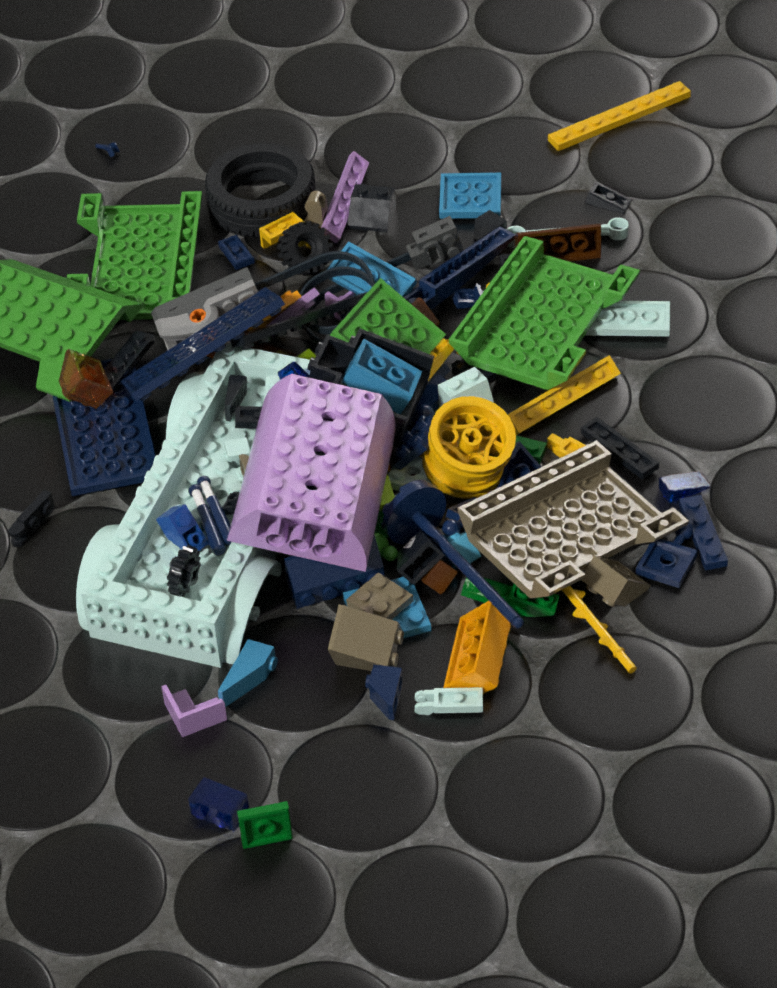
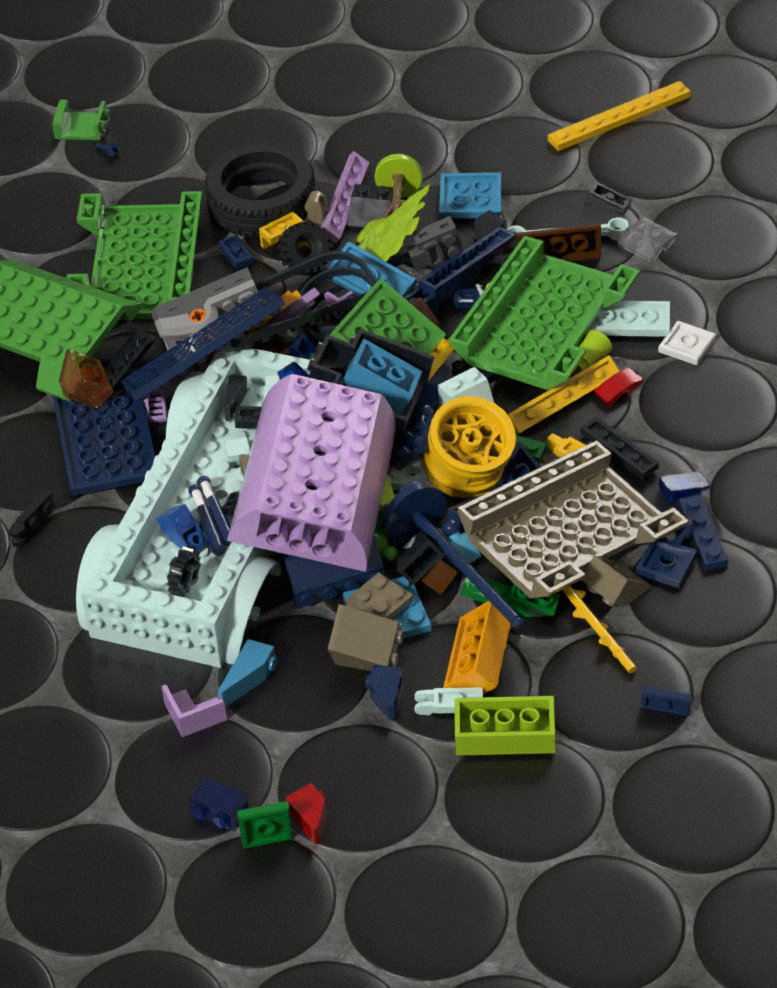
none -> bright green panel [52,100,110,140]
none -> lavender slope [144,387,167,423]
none -> clear blue leg [279,333,317,359]
none -> red slope [286,783,327,845]
none -> lime plant [357,154,430,262]
none -> lime brick [455,696,555,756]
none -> lime plant [573,330,613,375]
none -> red slope [594,367,644,407]
none -> clear slope [618,217,678,263]
none -> dark blue plate [641,686,692,716]
none -> white tile [658,321,716,365]

